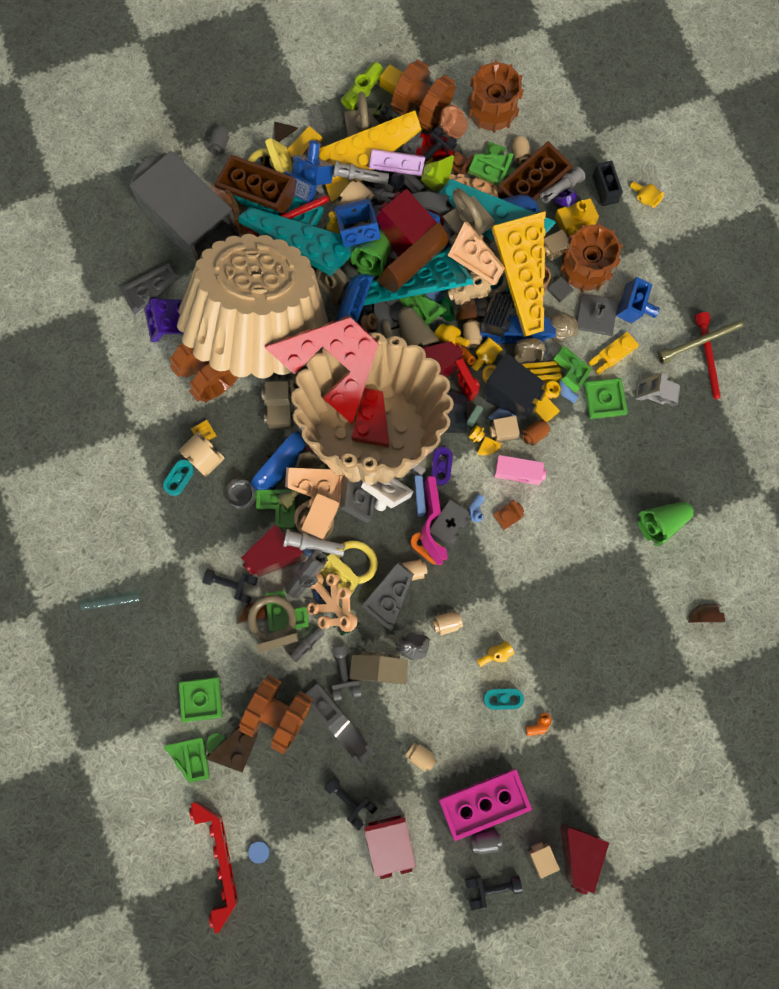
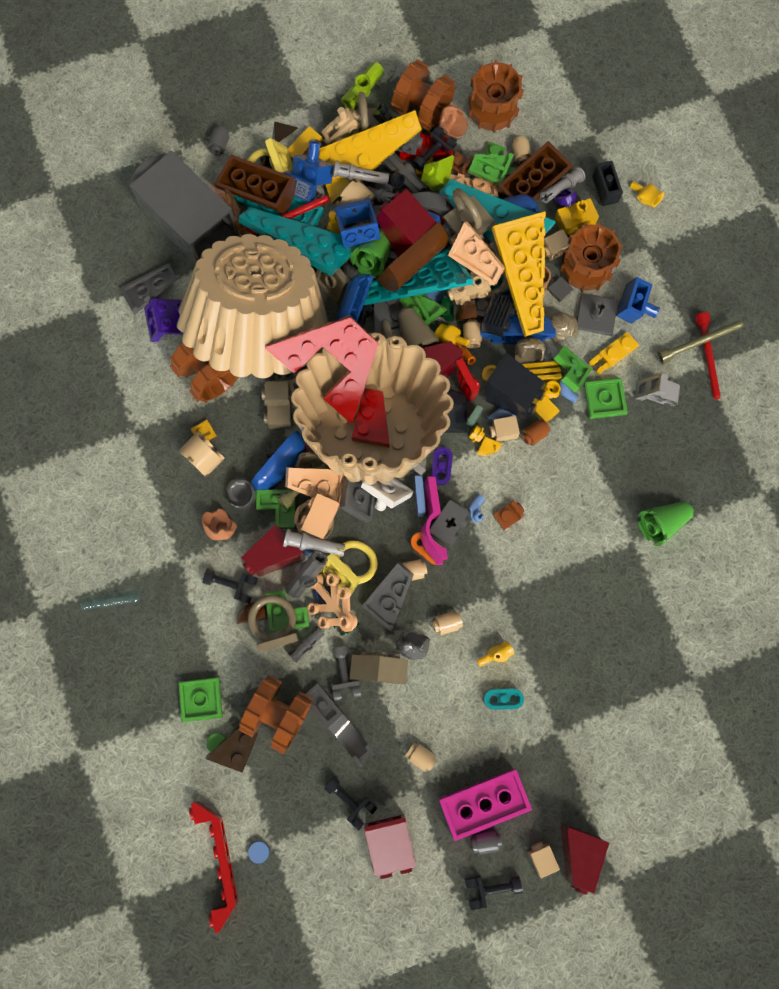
teal plate [163,460,194,496] -> none
bright green wing [164,737,210,783] -> none
medium nougat bush [360,314,378,331] -> none
lavender tile [368,148,425,176] -> none
yellow brick [380,64,403,95] -> none
yellow piece [471,337,503,371] -> none
bright pink brick [494,455,547,485] -> none
orange arm [525,713,552,736] -> none
reddish brown brick [688,604,725,623] -> none
none -> nougat hair [202,508,237,540]
none -> tan brick [321,107,362,145]

